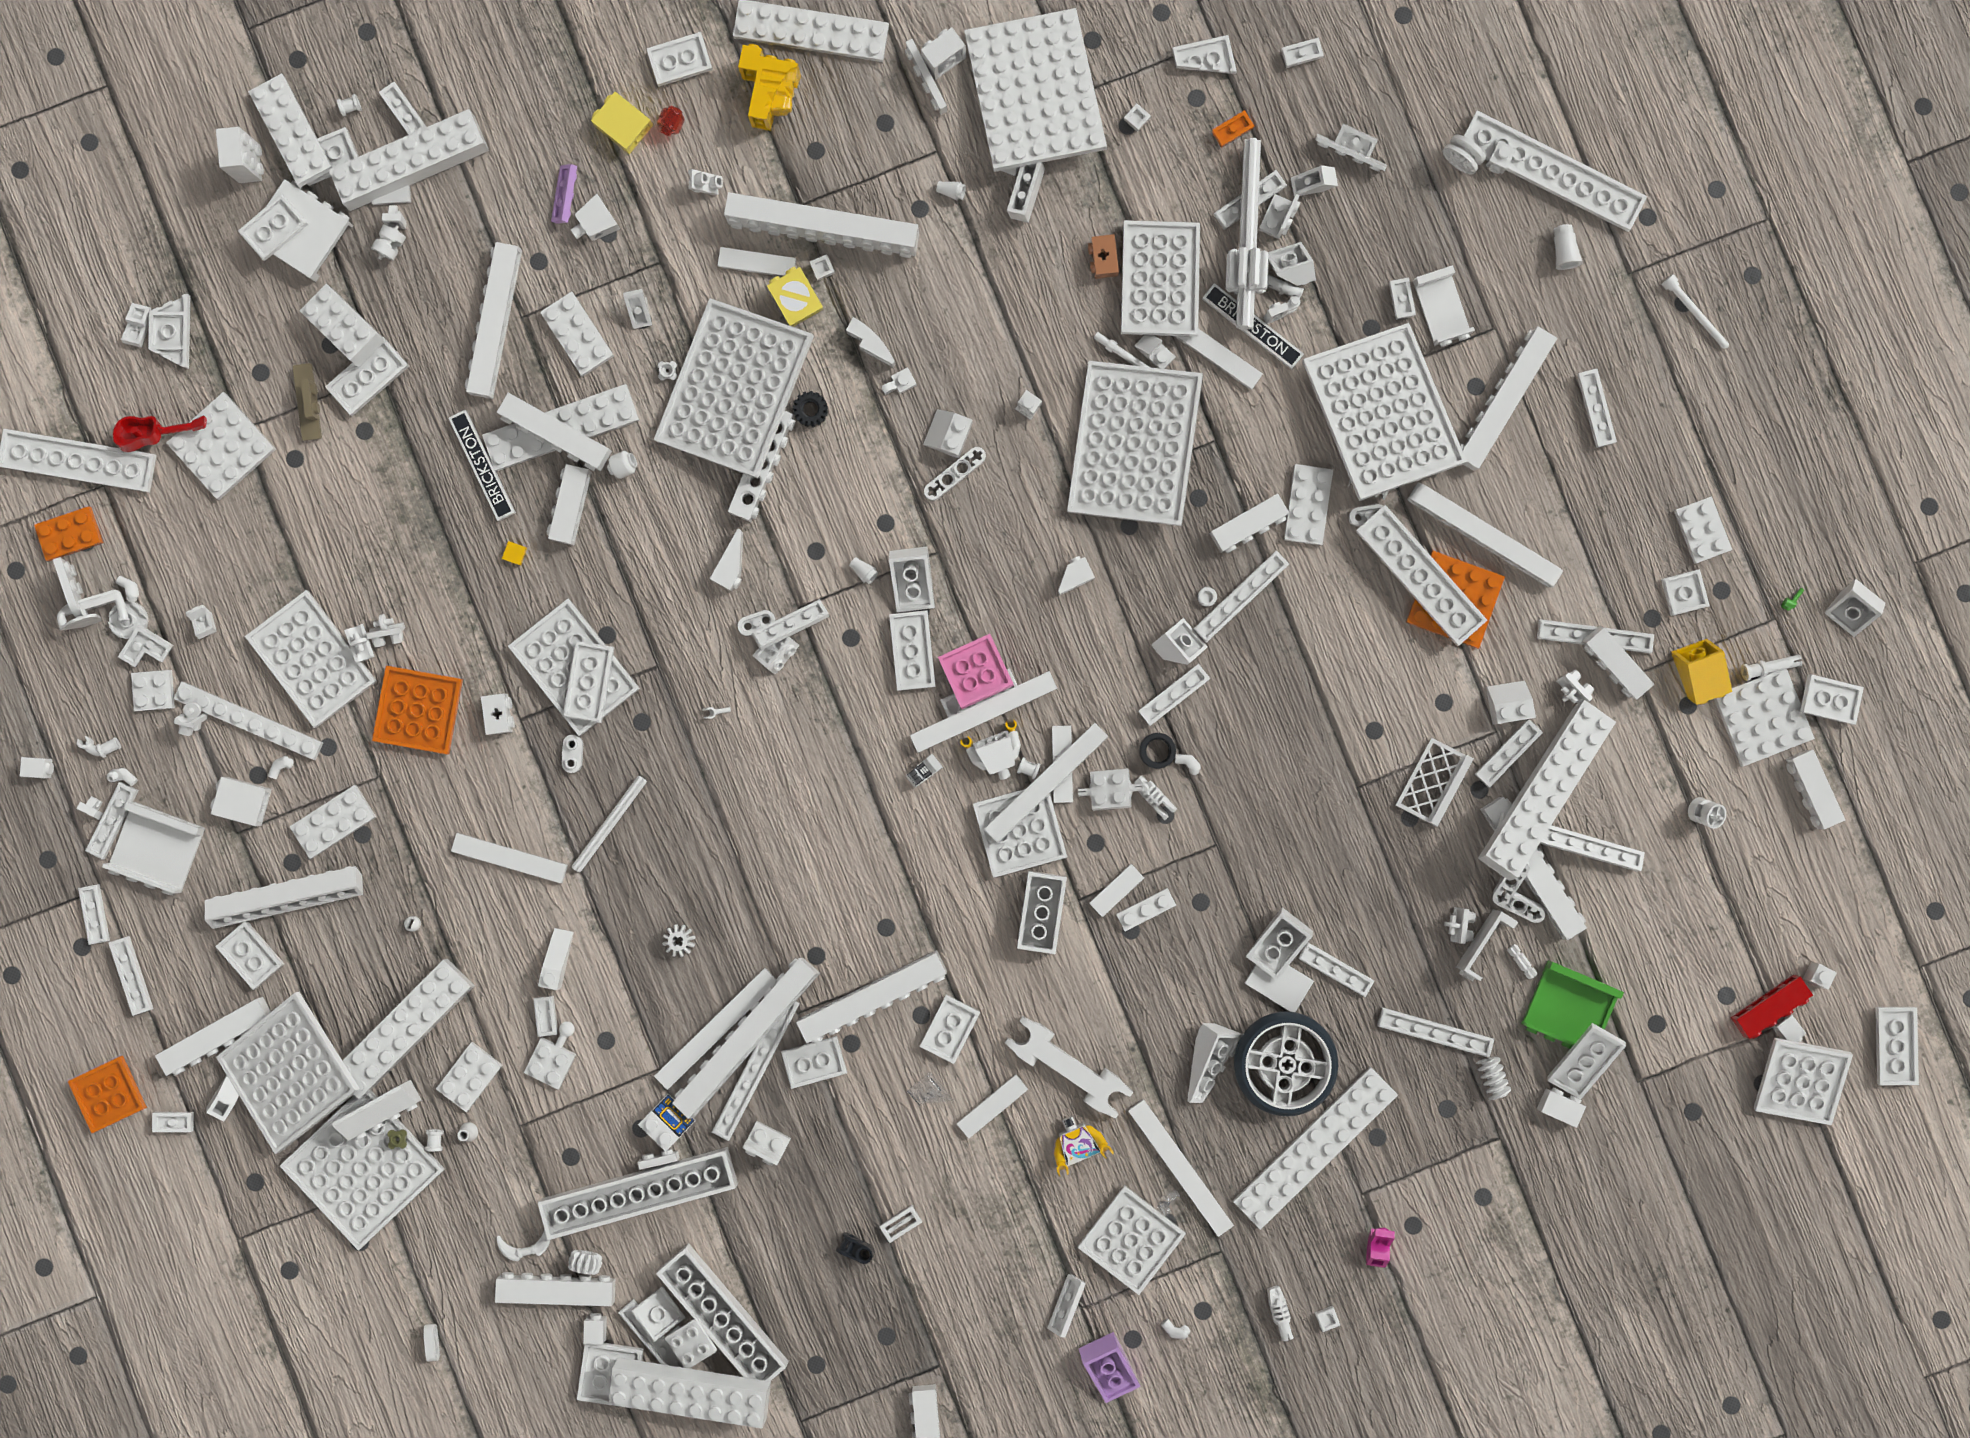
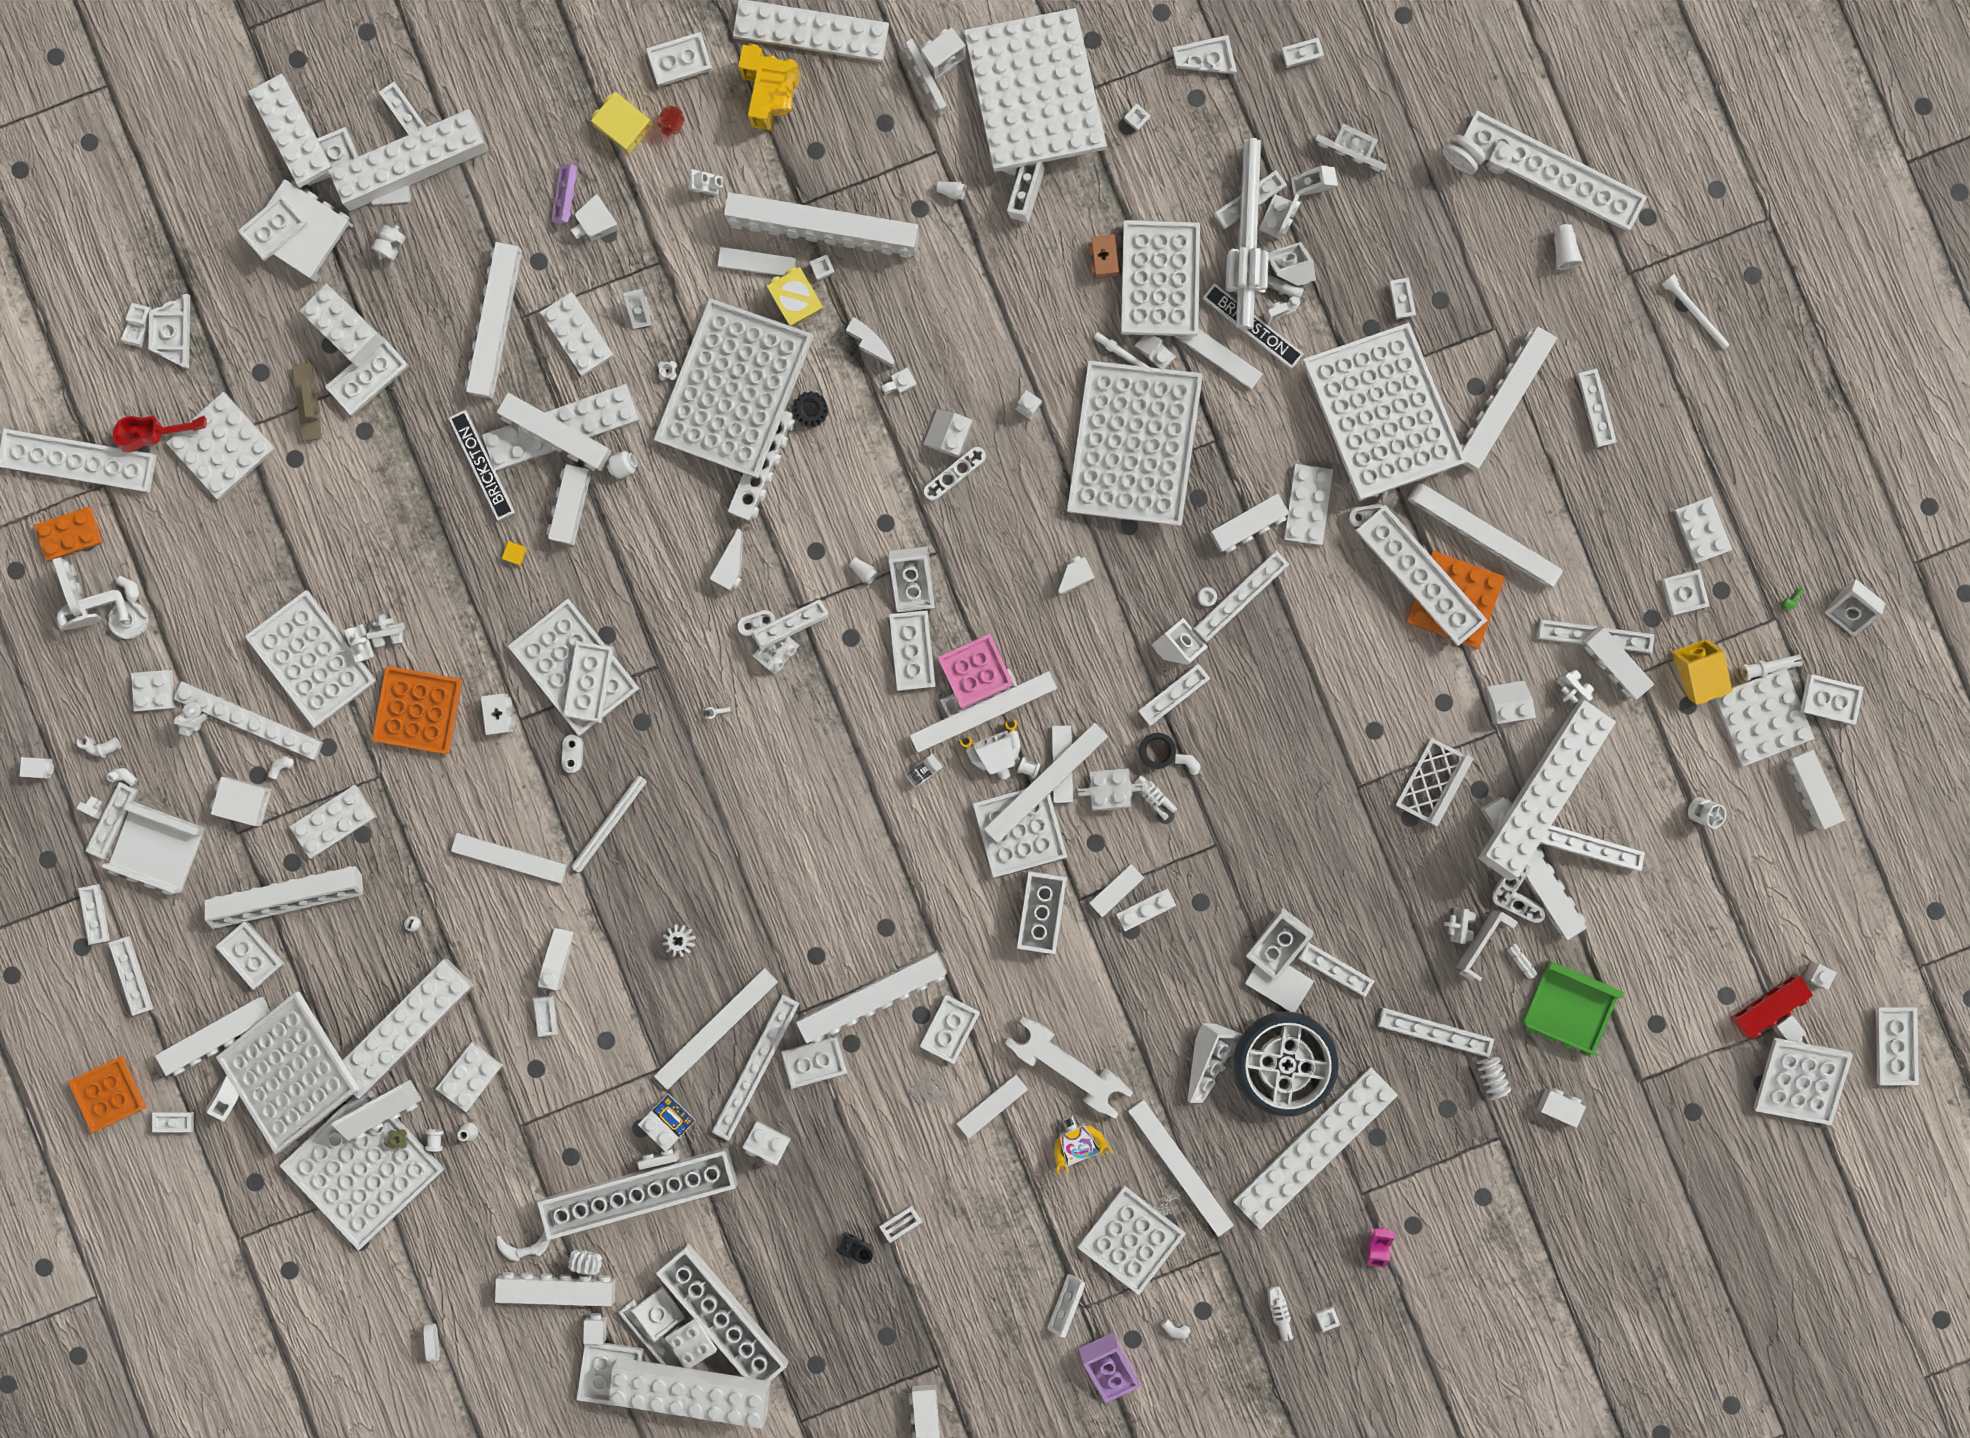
white plate [118,624,174,667] -> none
white bracket [186,605,217,639] -> none
white brick [216,127,264,183] -> none
white bush [337,94,362,117] -> none
white tile [382,205,406,229] -> none
white plate [524,1021,576,1090] -> none
white brick [672,958,820,1119] -> none
orange plate [1212,110,1255,148] -> none
white panel [1413,265,1475,347] -> none
white plate [1475,719,1543,788] -> none
white plate [1547,1023,1626,1099] -> none

